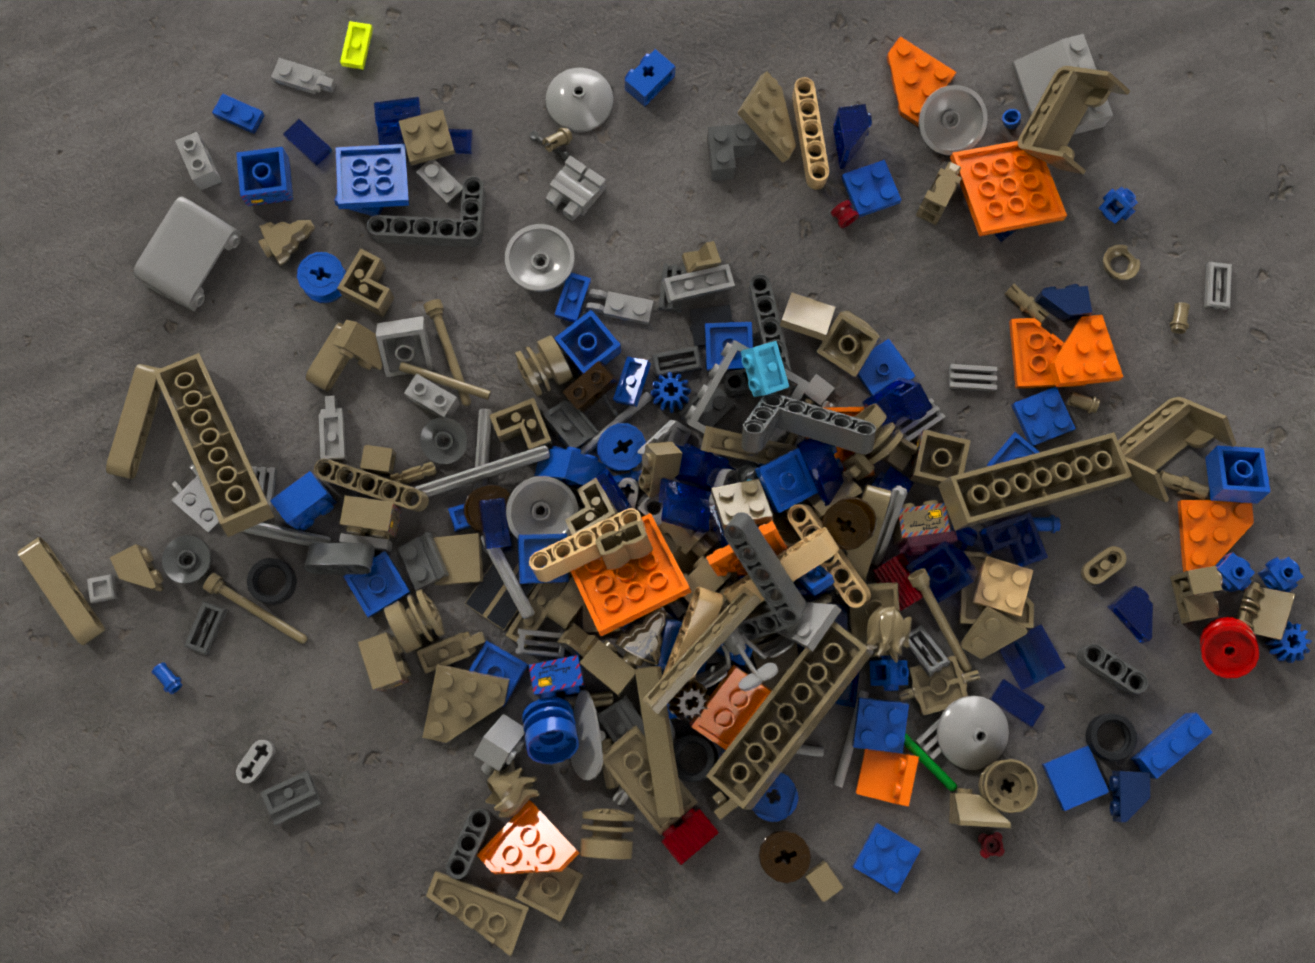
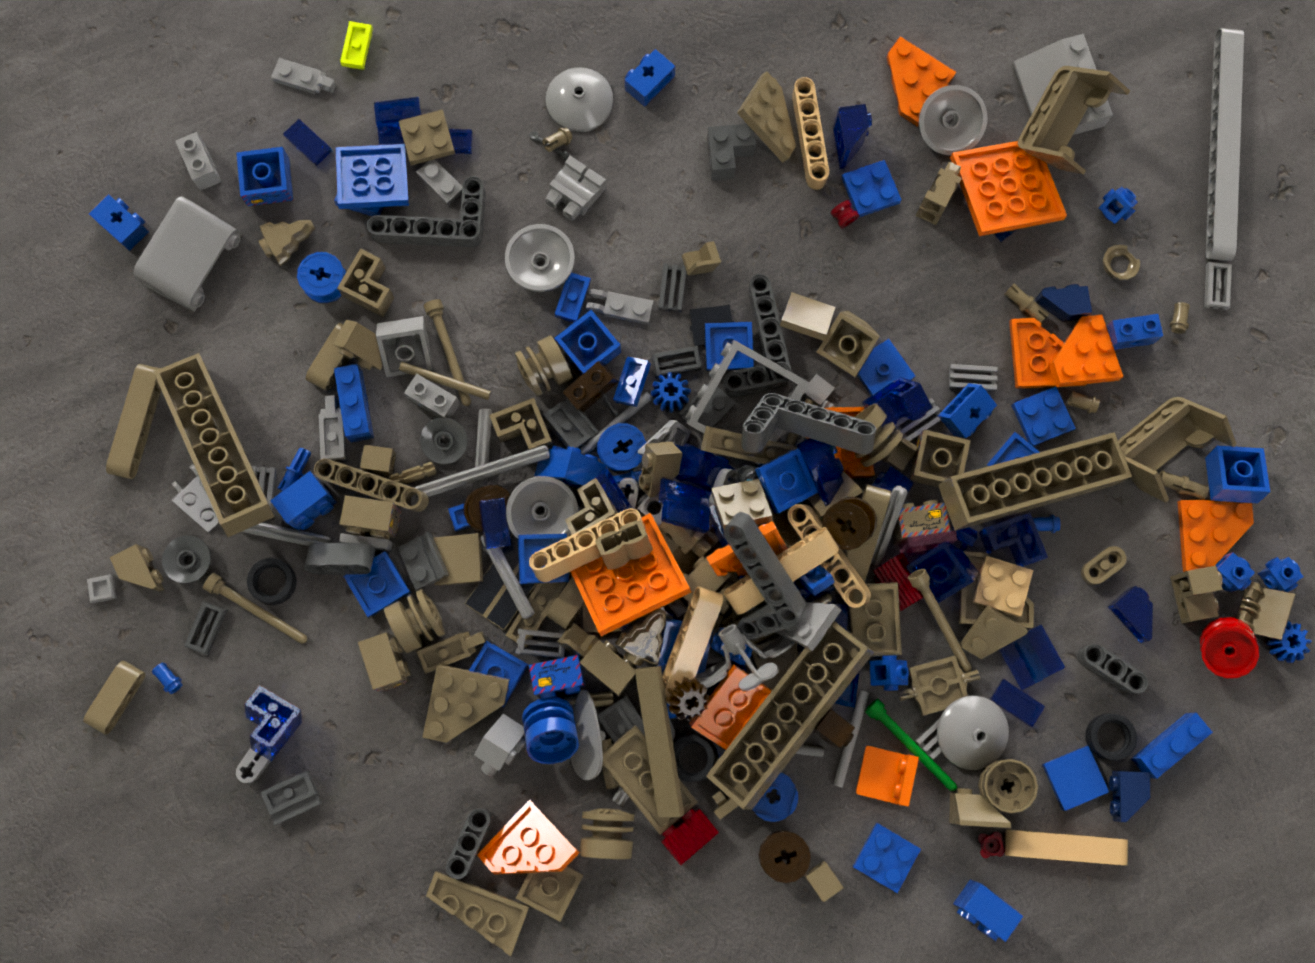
dark tan beam [17,537,105,646] -> none
blue plate [212,93,265,134] -> none
dark tan hair [485,760,540,818] -> none
dark tan tile [643,588,761,714] -> none
light grey plate [662,264,735,303] -> none
medium azure bracket [741,341,789,397] -> none
dark tan tile [841,452,875,482] -> none
blue plate [852,697,909,754] -> none
dark tan hair [865,606,912,663] -> none
dark grey tile [907,625,950,678] -> none
blue hinge [1002,109,1021,129] -> none
none -> dark tan beam [83,660,146,735]
none -> blue brick [89,194,149,251]
none -> clear blue brick [244,686,302,761]
none -> blue axle [277,448,311,491]
none -> blue brick [334,364,374,443]
none -> dark brown brick [813,709,855,748]
none -> blue brick [938,383,997,438]
none -> blue brick [953,880,1023,942]
none -> tan beam [1005,830,1128,865]
none -> blue brick [1106,314,1163,350]
none -> light grey beam [1206,28,1244,262]

